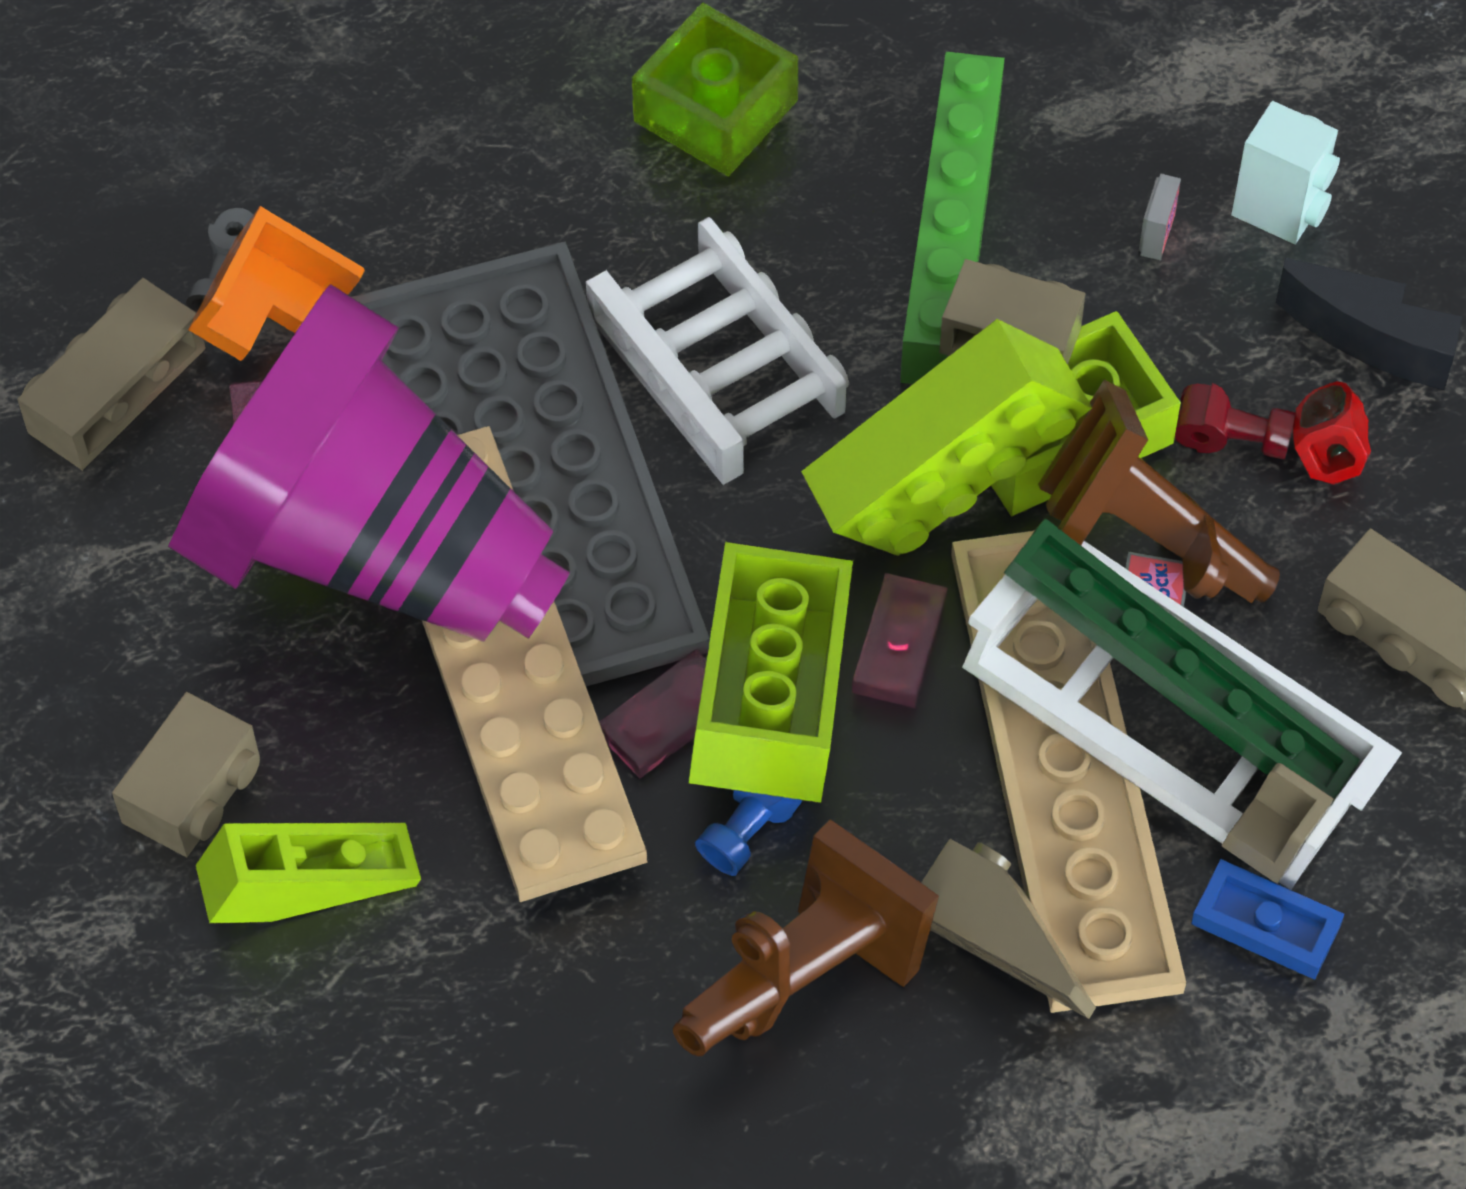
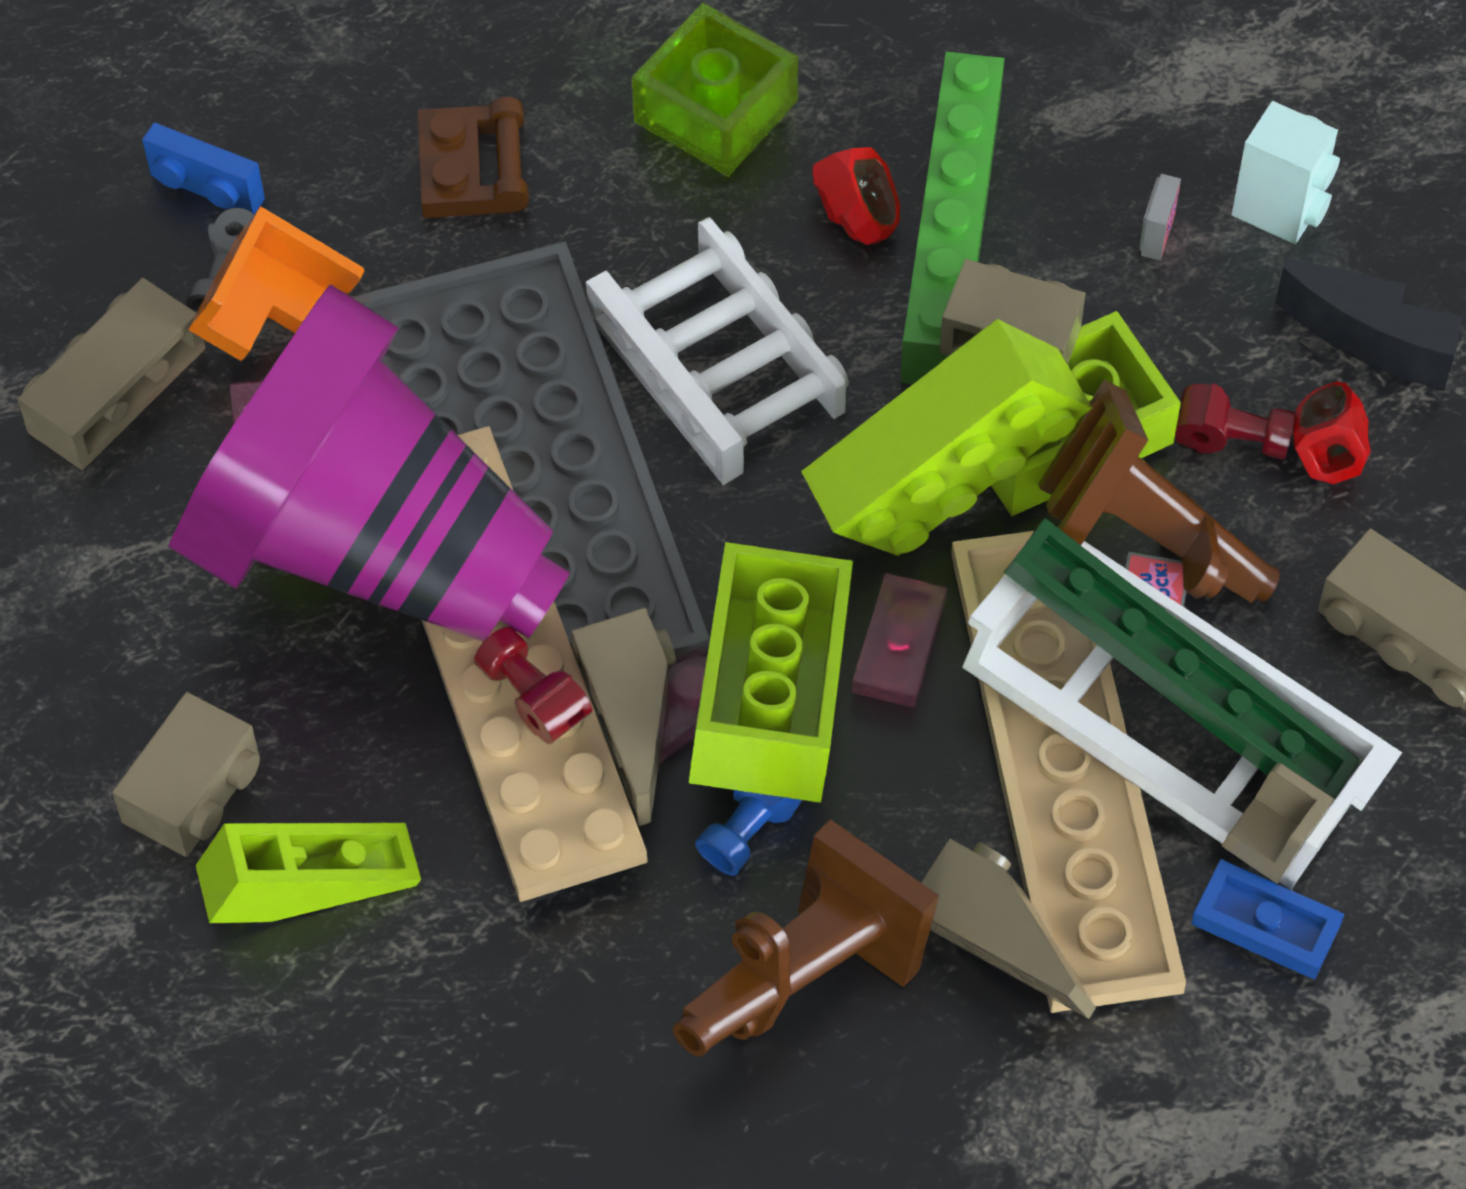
none -> blue plate [142,122,265,215]
none -> reddish brown plate [418,97,529,218]
none -> dark red leg [474,627,593,744]
none -> dark tan slope [571,607,676,826]
none -> red rock [811,147,900,245]

